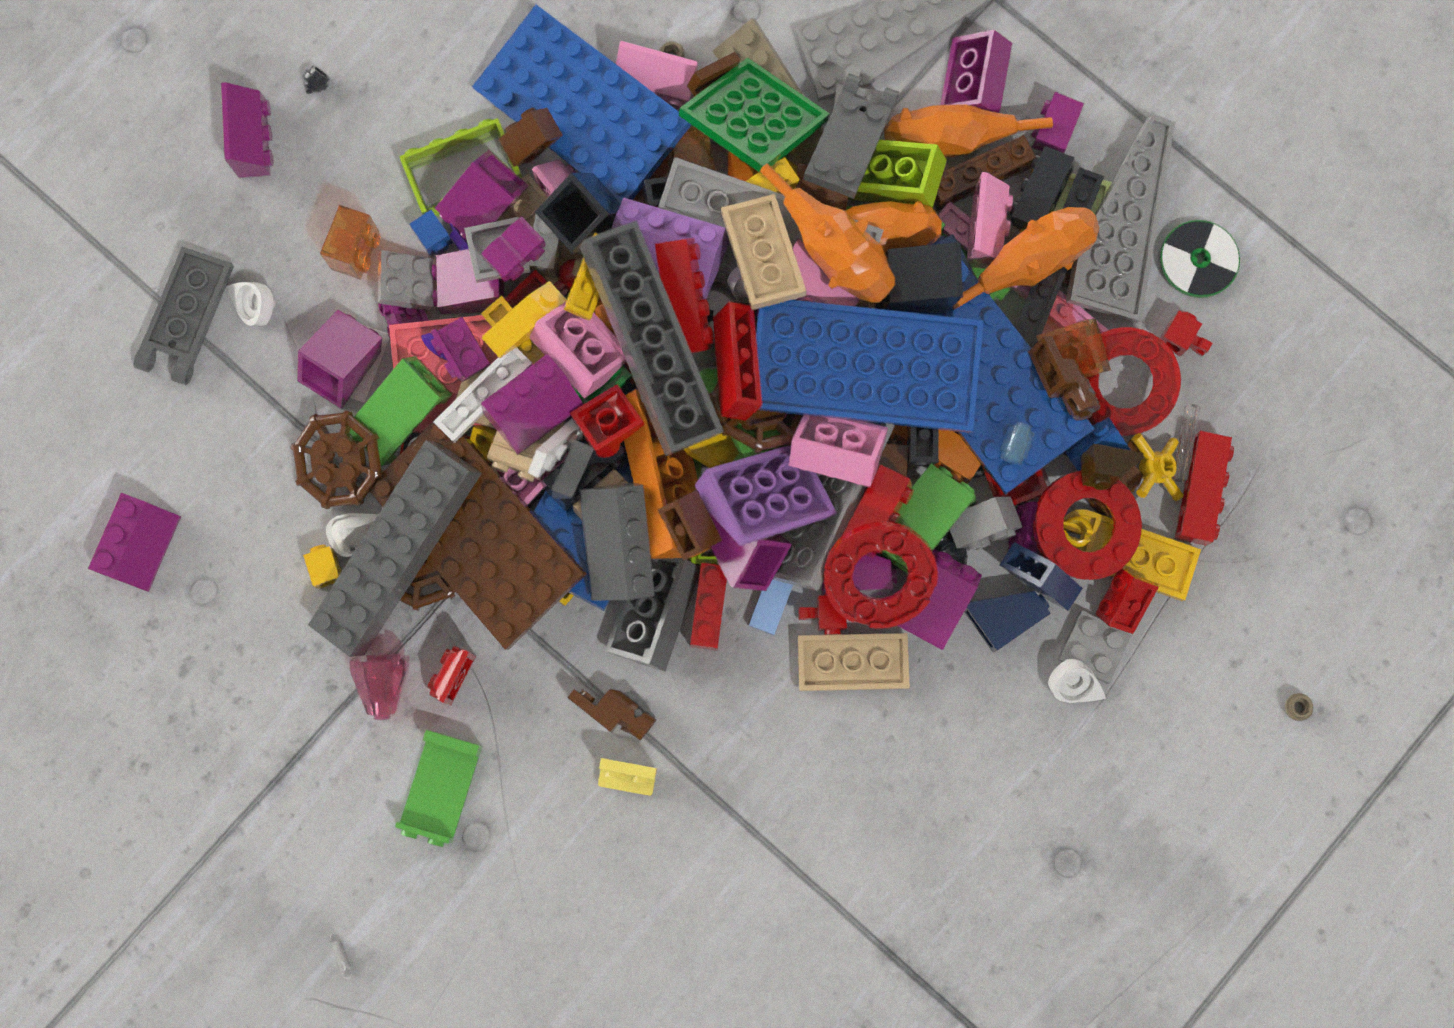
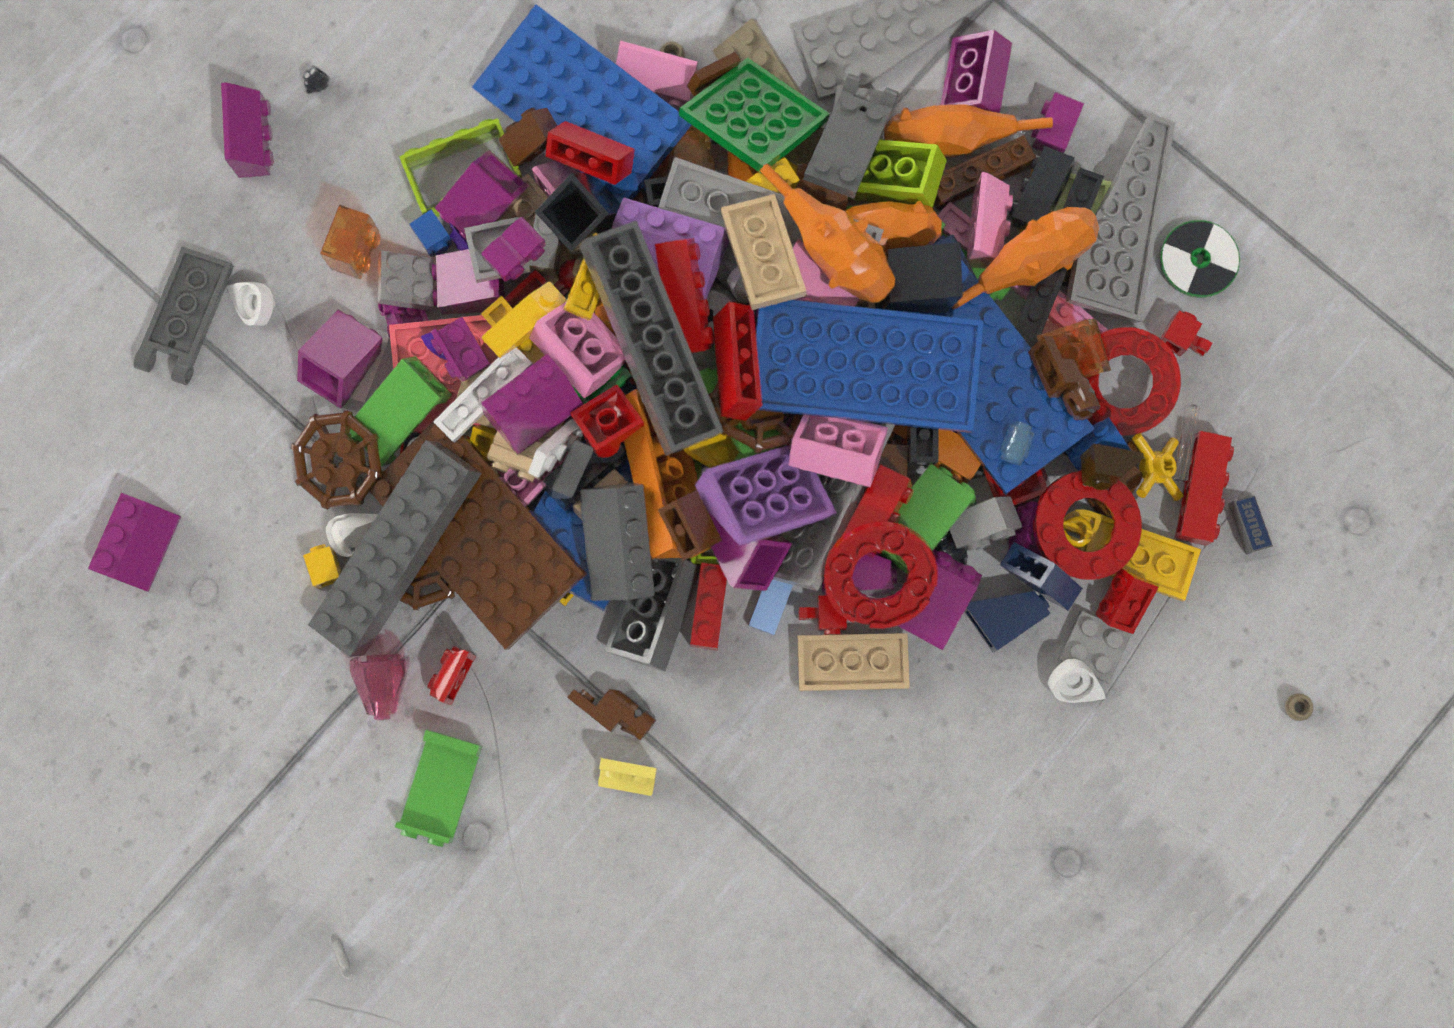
none -> red brick [546,121,635,185]
none -> slope [1228,495,1273,555]

